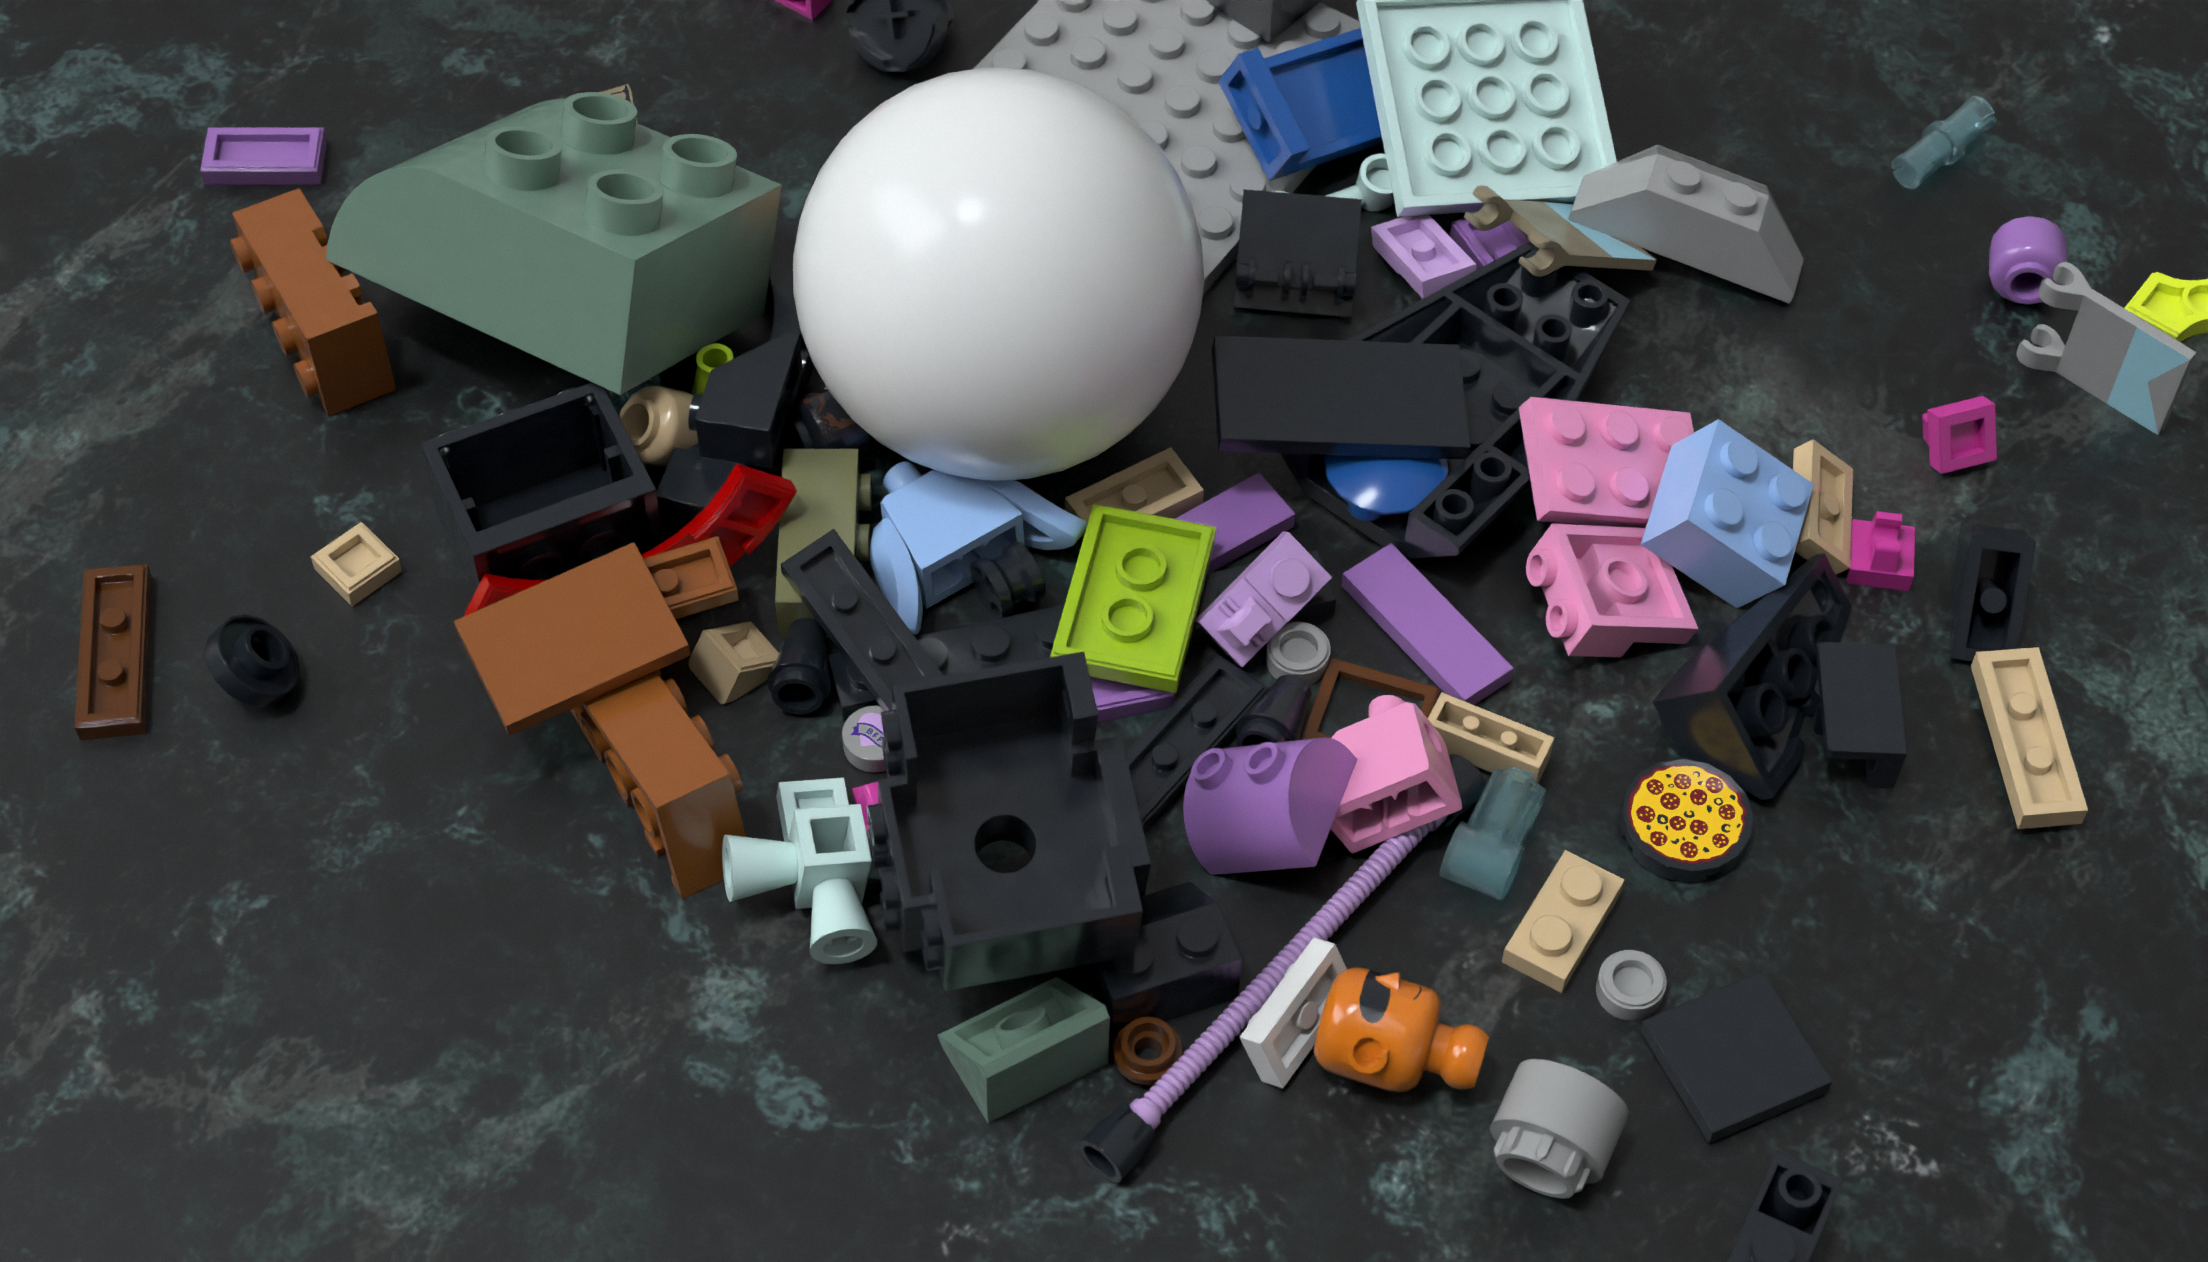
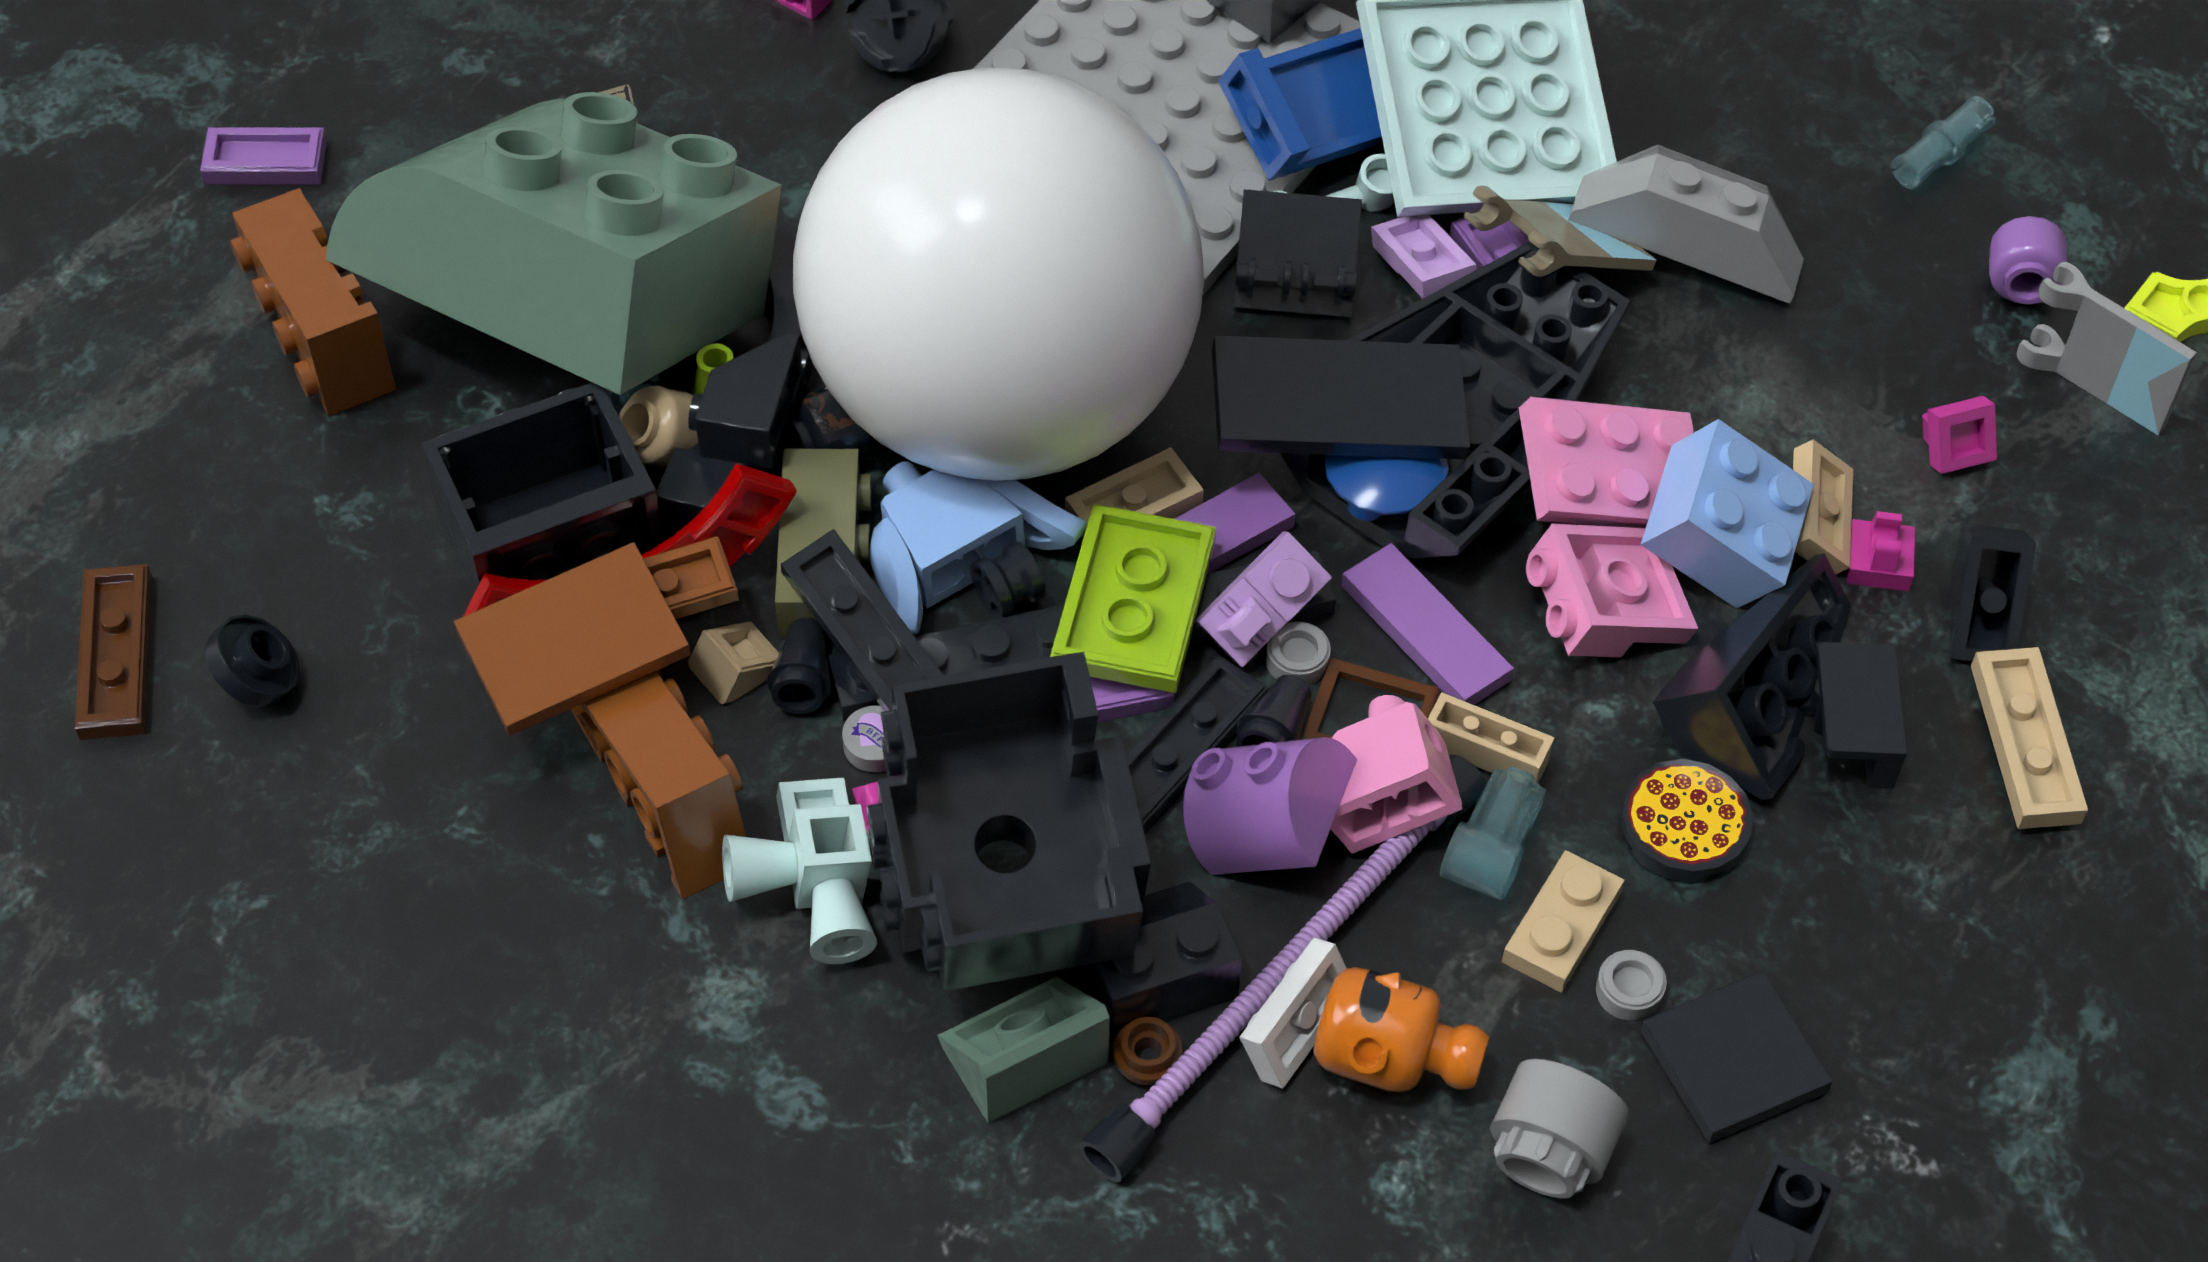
tan tile [311,522,403,607] -> none

